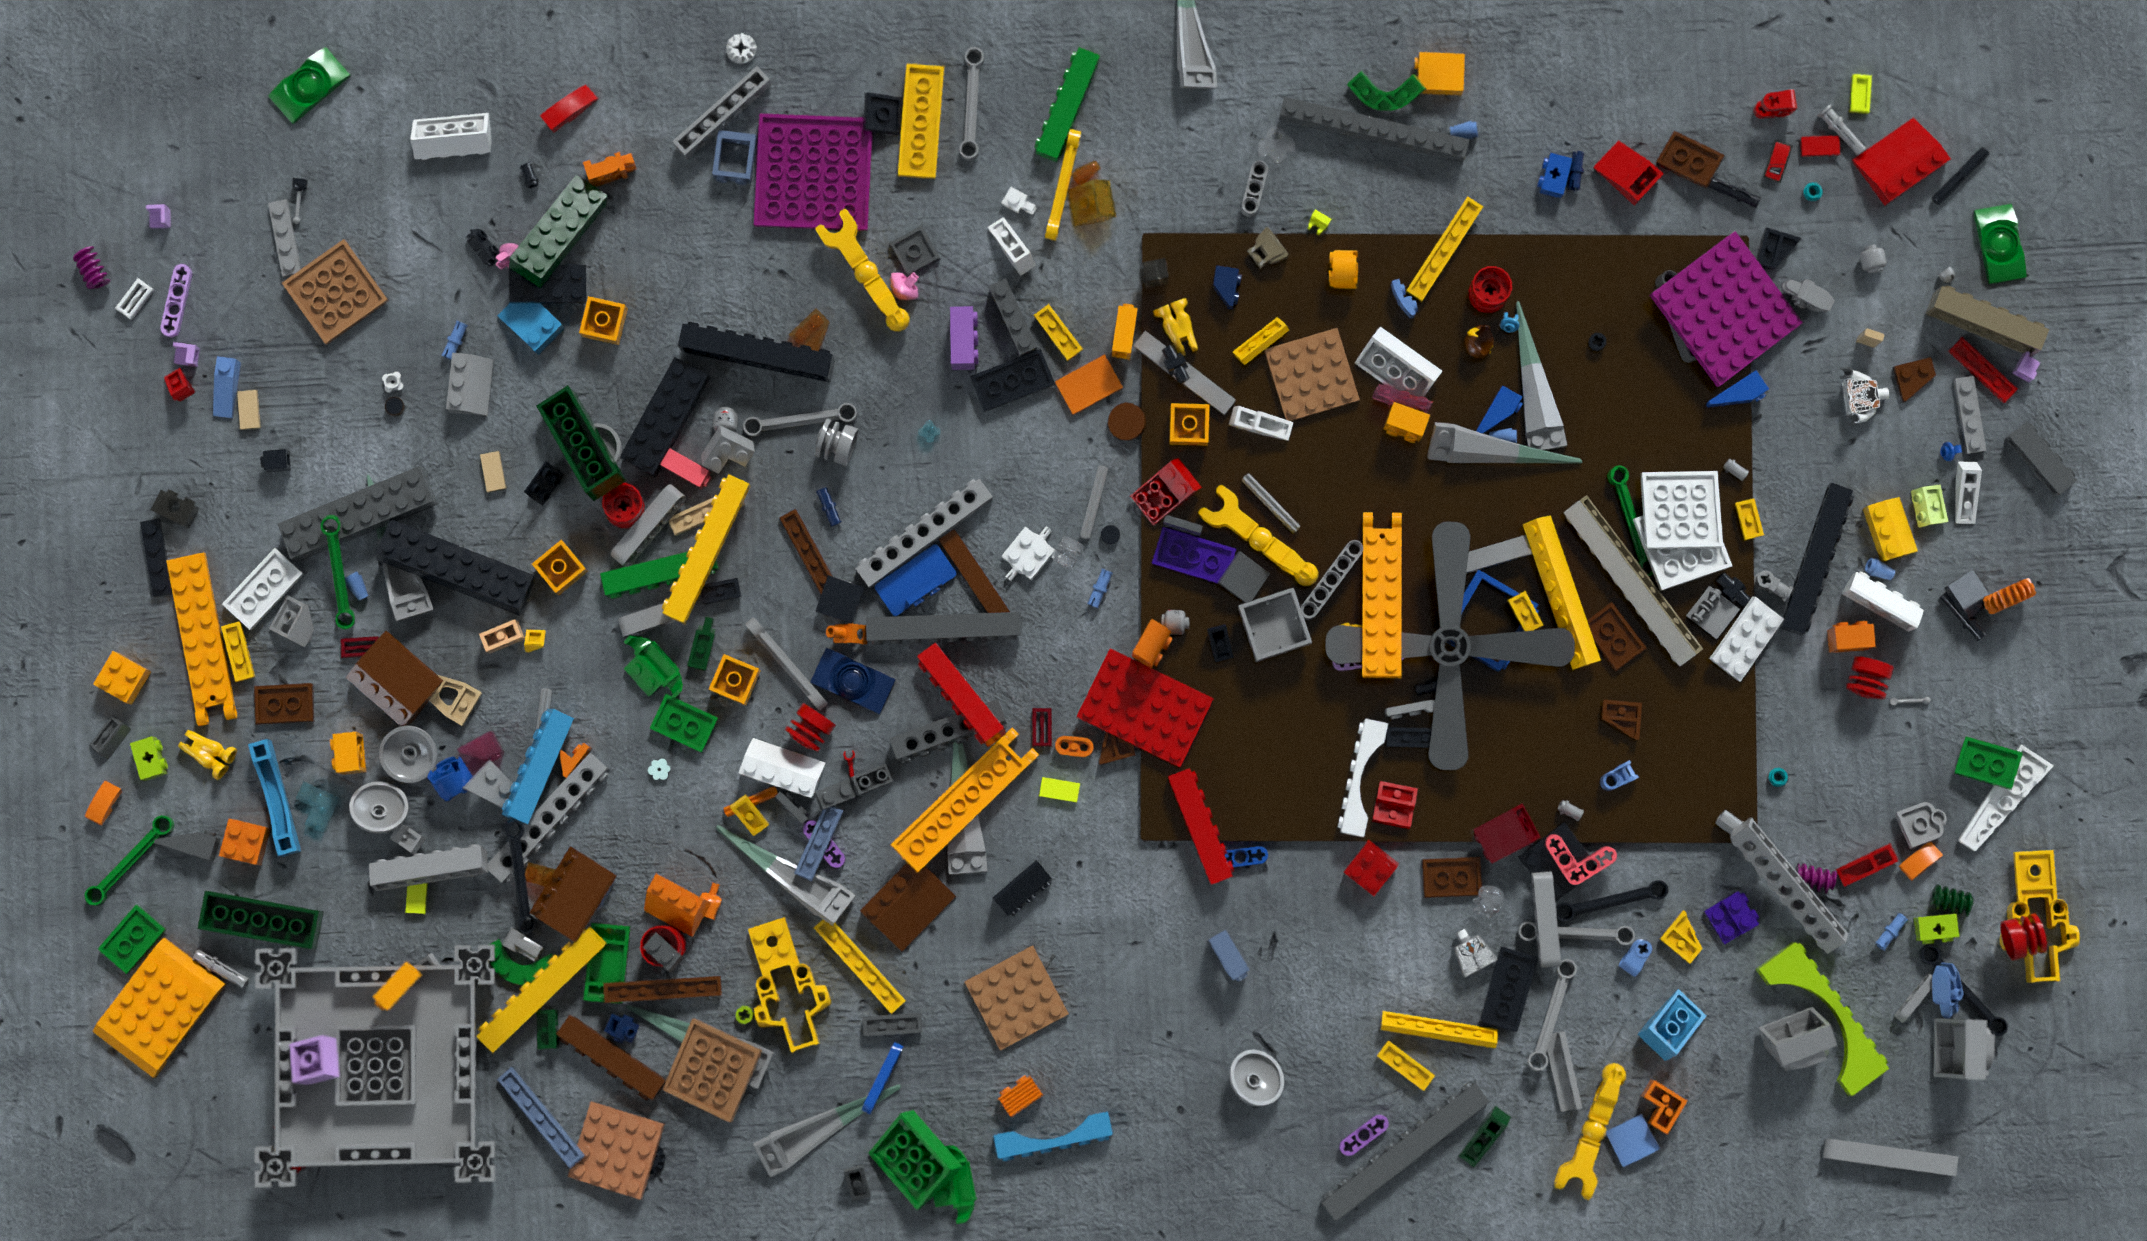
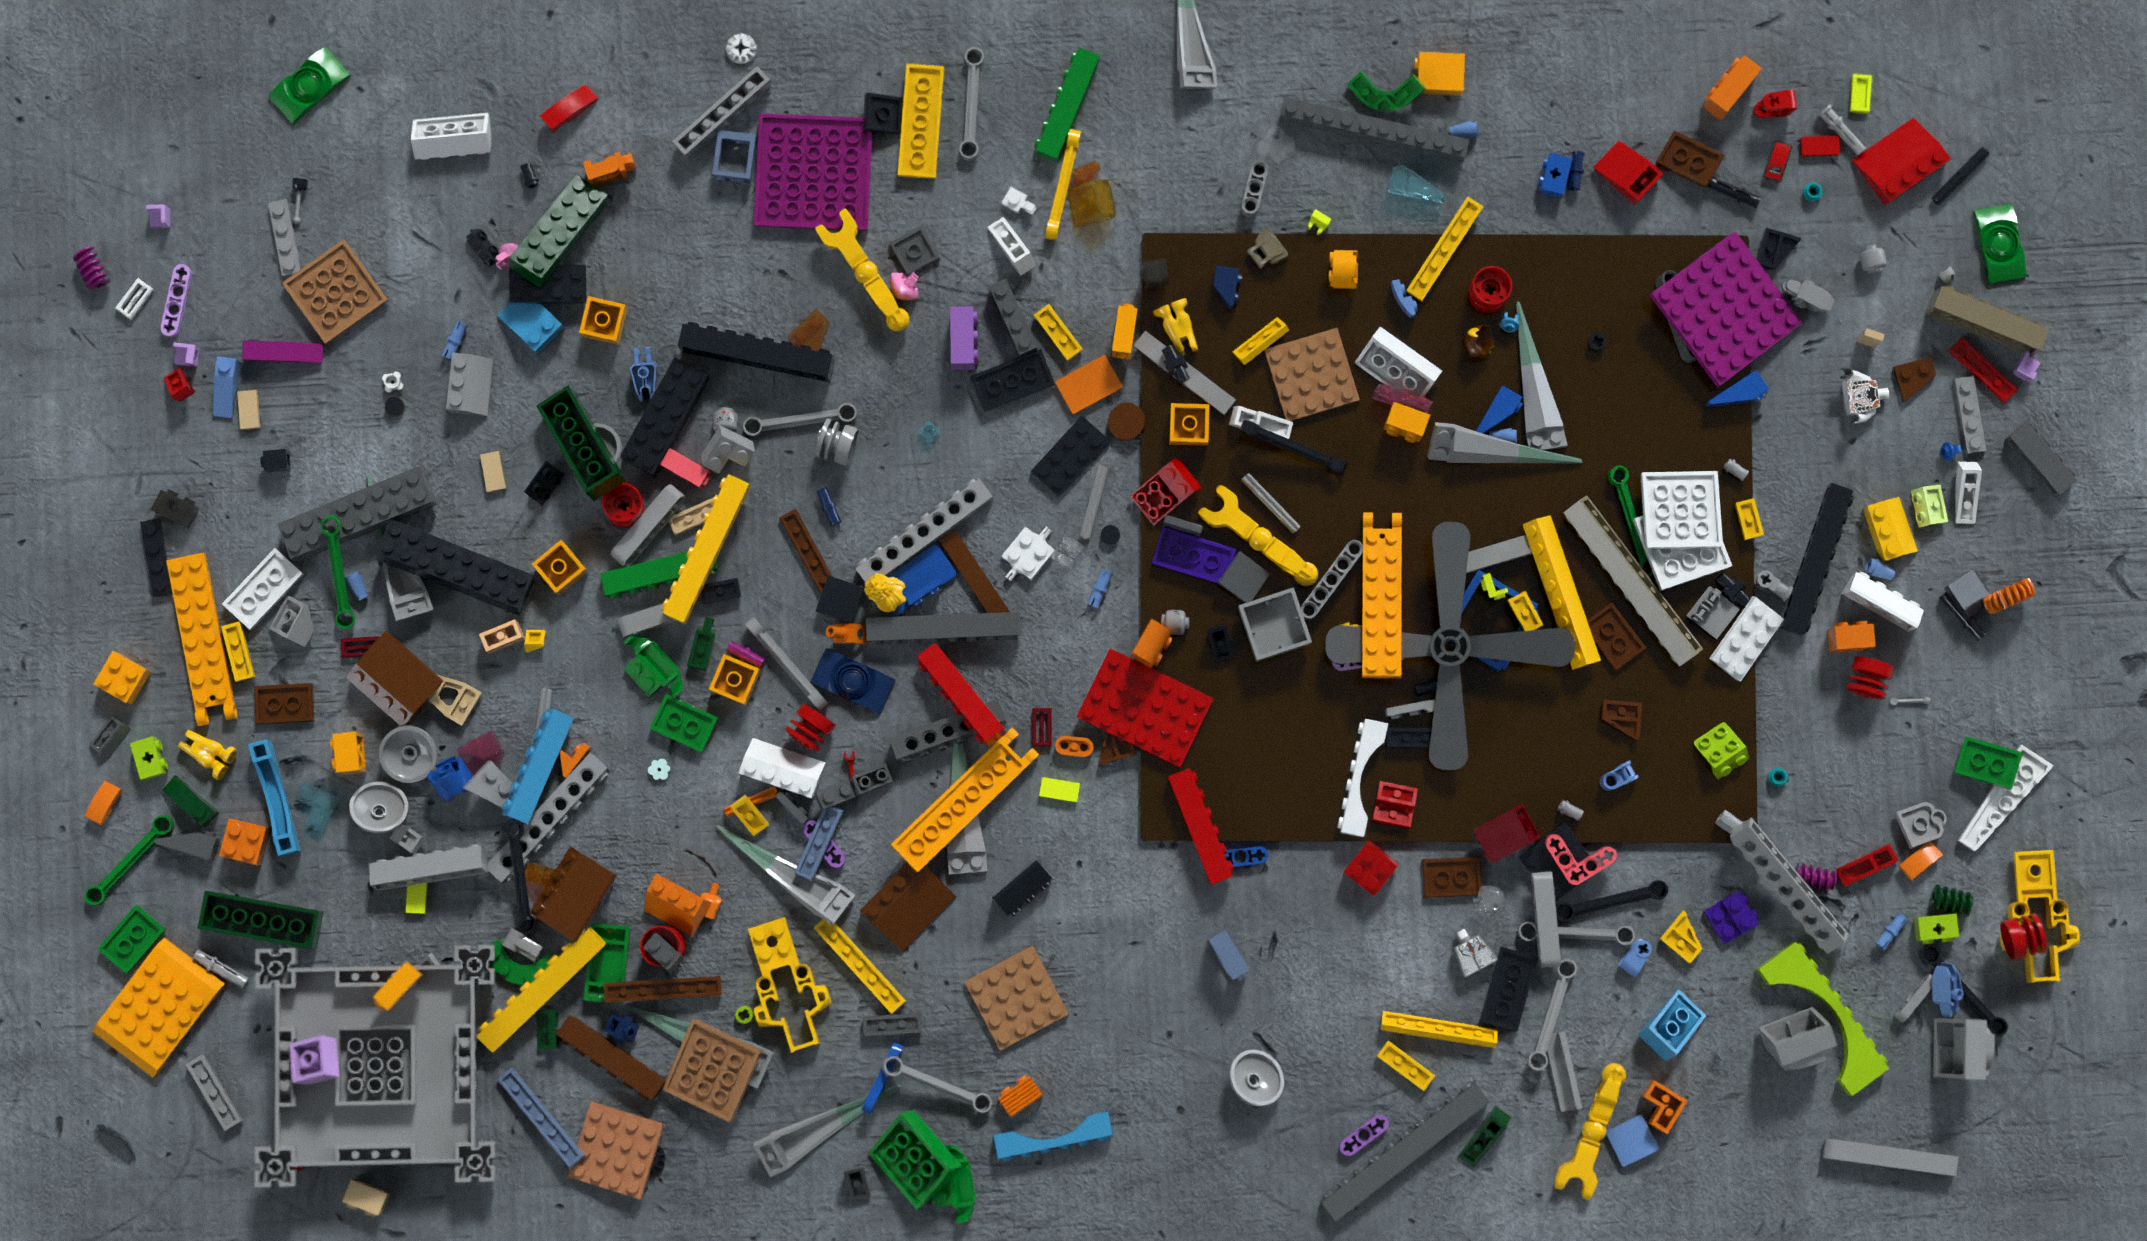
none -> dark green slope [163,775,219,827]
none -> light grey plate [186,1054,243,1131]
none -> magenta slope [242,341,323,364]
none -> tan brick [342,1179,390,1218]
none -> medium blue hinge [630,347,658,401]
none -> magenta pin [726,640,765,669]
none -> yellow hair [864,573,906,612]
none -> light grey piece [882,1056,992,1113]
none -> black plate [1031,416,1110,497]
none -> black piece [1239,420,1348,474]
none -> clear light blue slope [1387,165,1446,203]
none -> neon yellow bracket [1480,573,1508,600]
none -> lime bracket [1694,722,1750,779]
none -> orange brick [1703,55,1762,121]

